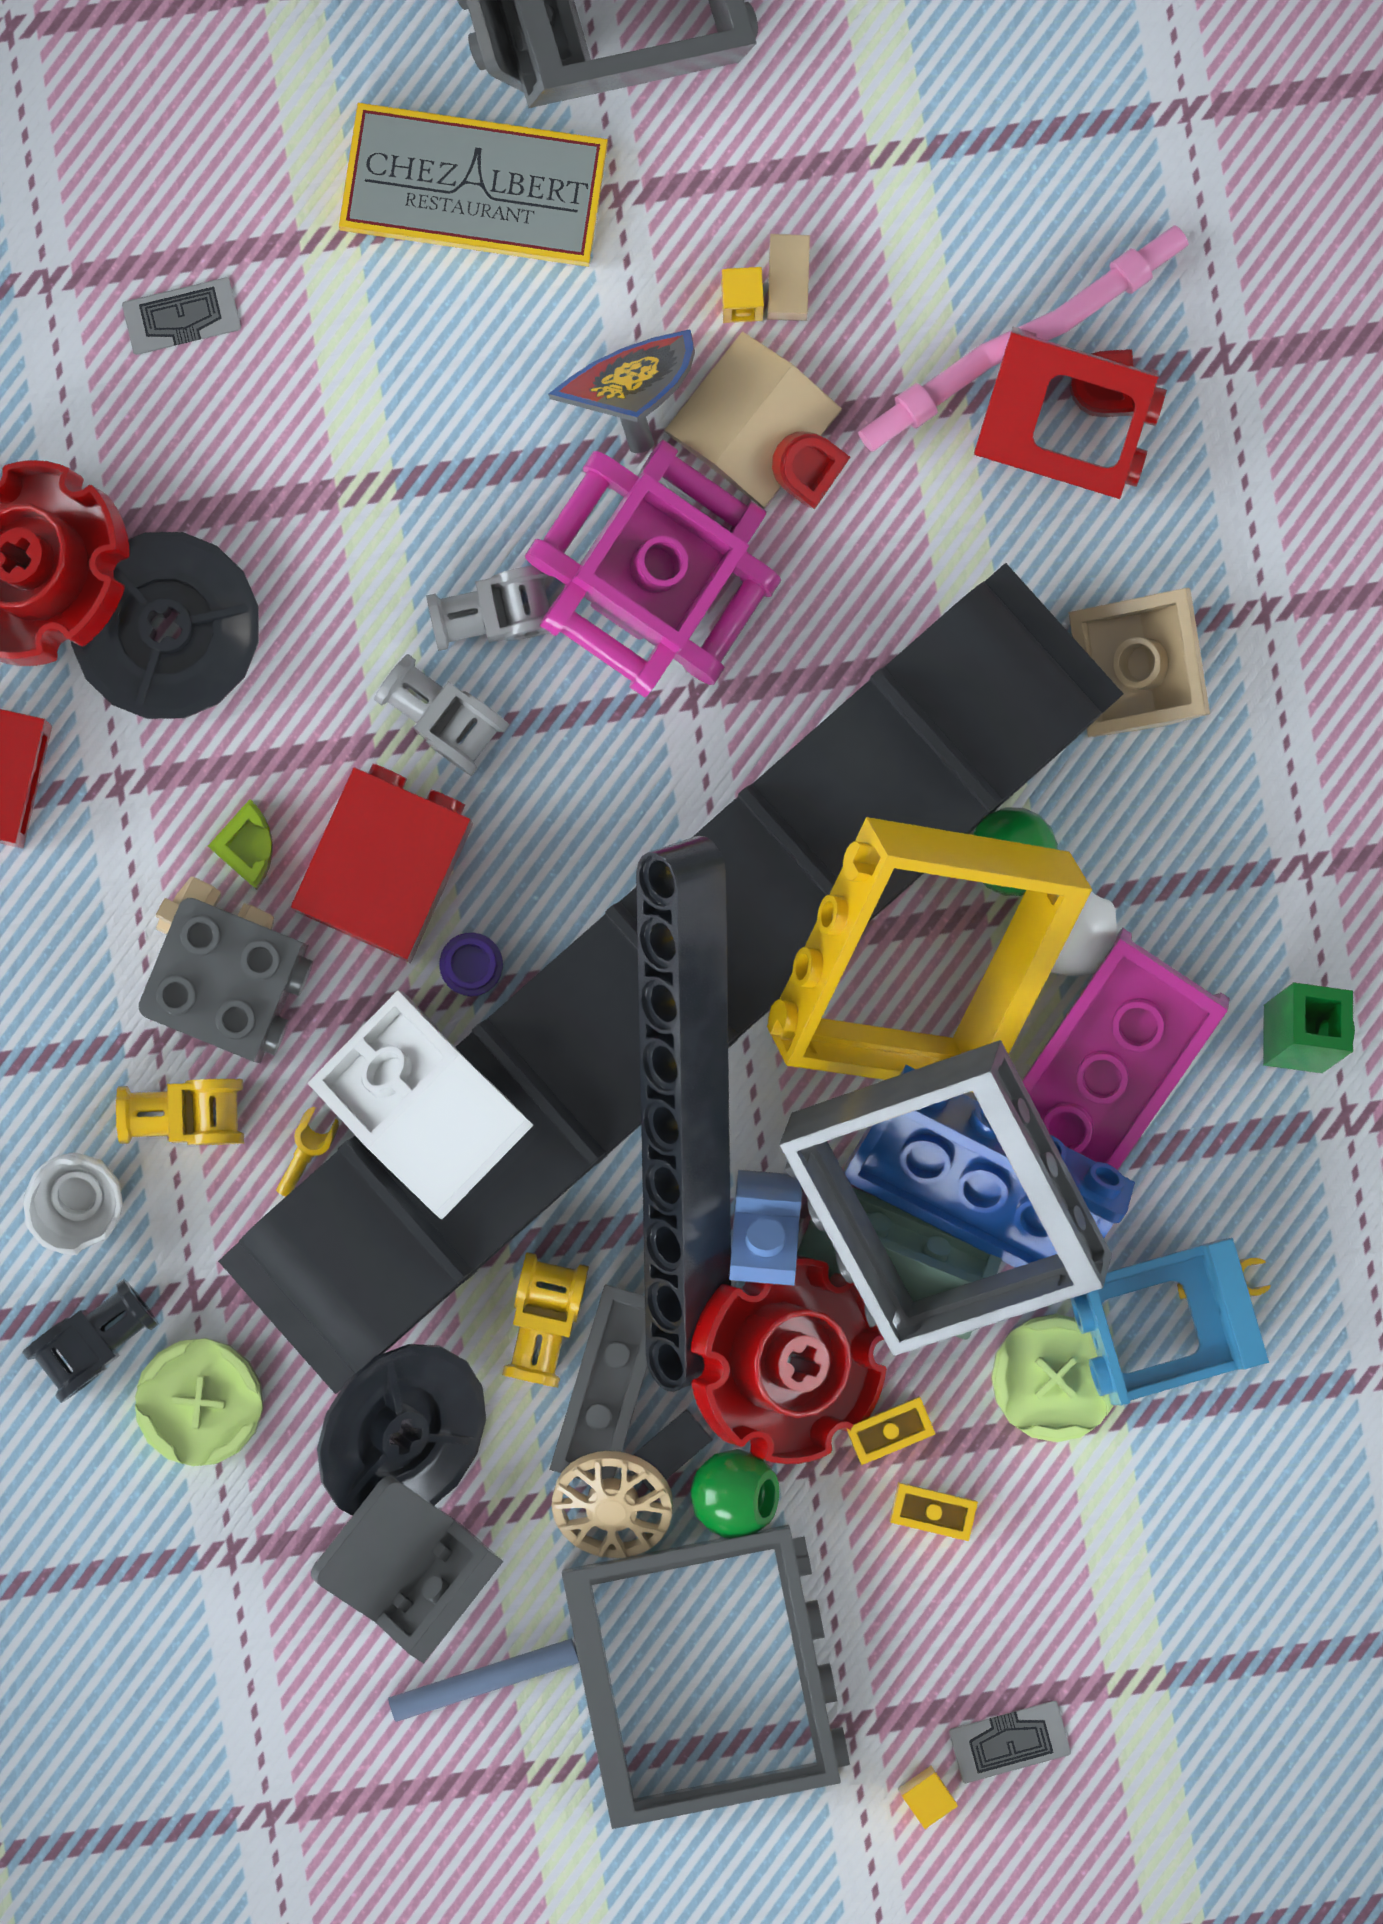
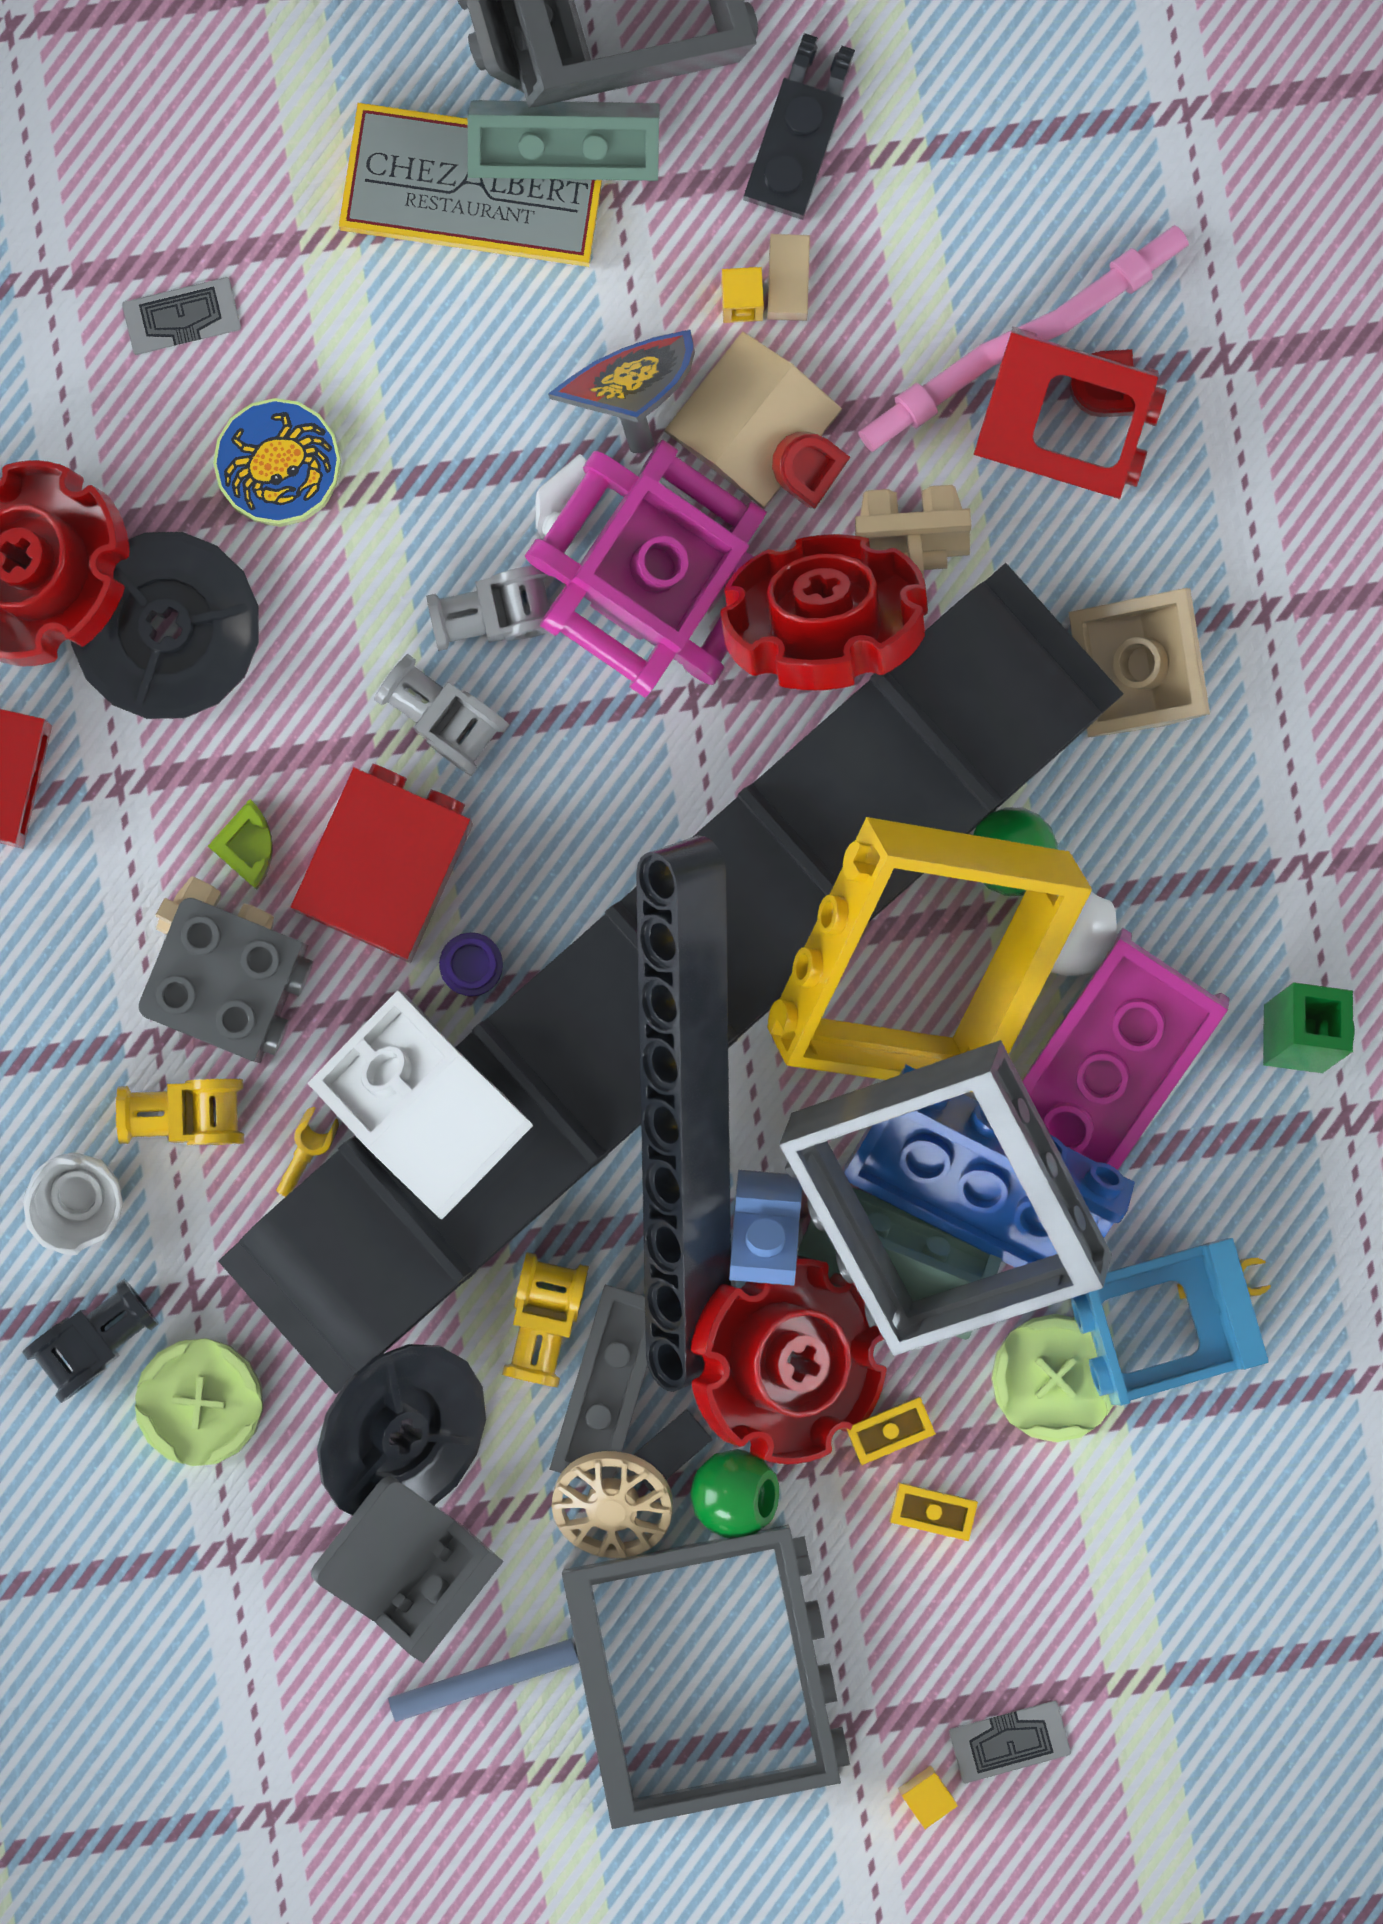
none -> tile [213,398,341,527]
none -> sand green panel [468,100,660,181]
none -> white arm [536,454,587,544]
none -> red piece [720,534,928,691]
none -> black hinge [743,33,855,220]
none -> tan hips [855,485,972,578]

